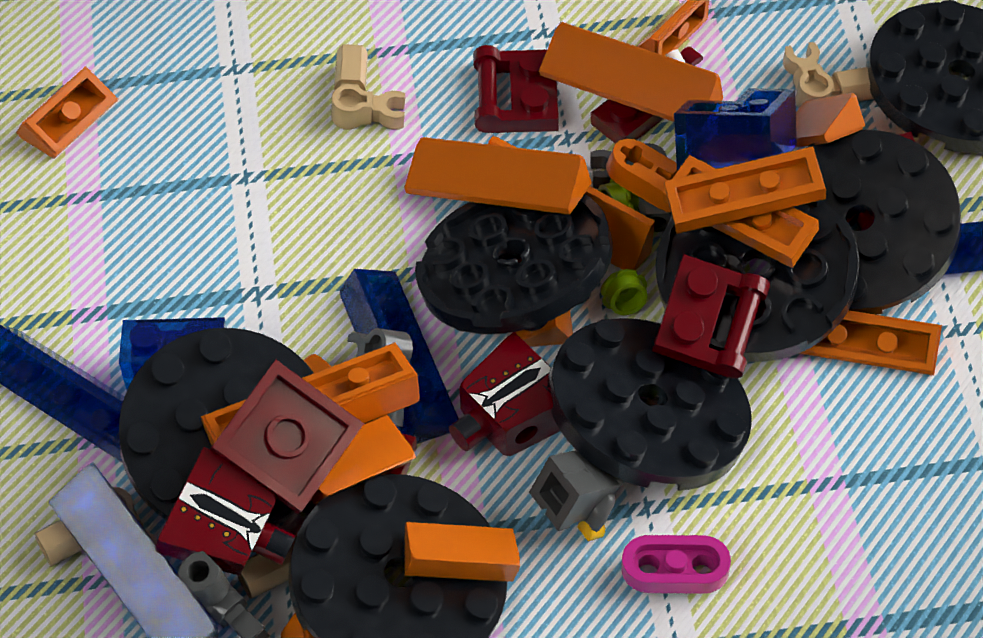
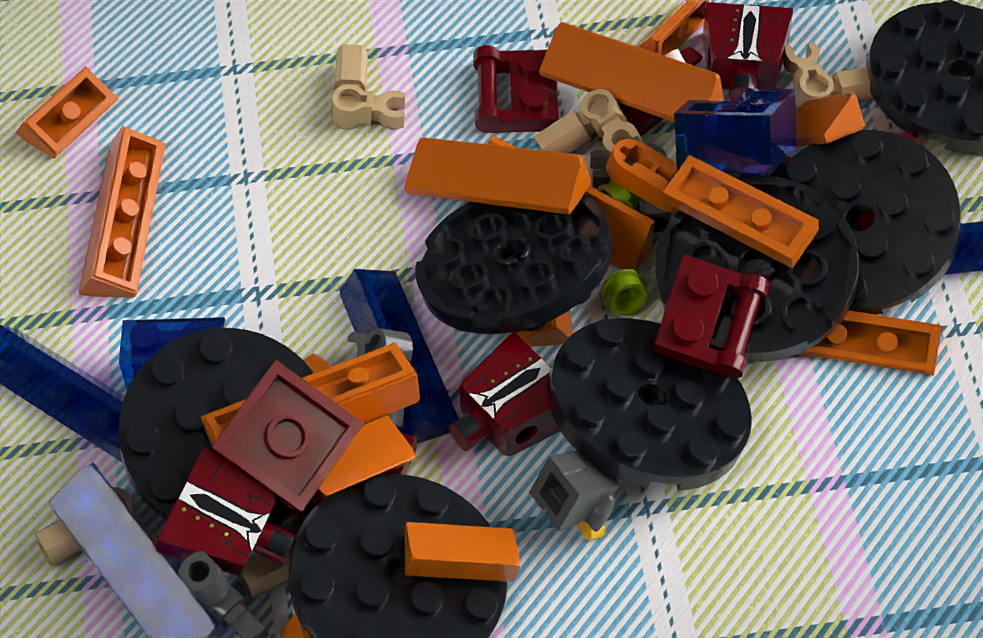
dark pink plate [621,535,731,594] -> none
orange plate [664,146,826,234] -> none
none -> orange slope [79,126,166,298]
none -> tan bar [533,89,643,155]
none -> dark red torso [703,2,793,105]

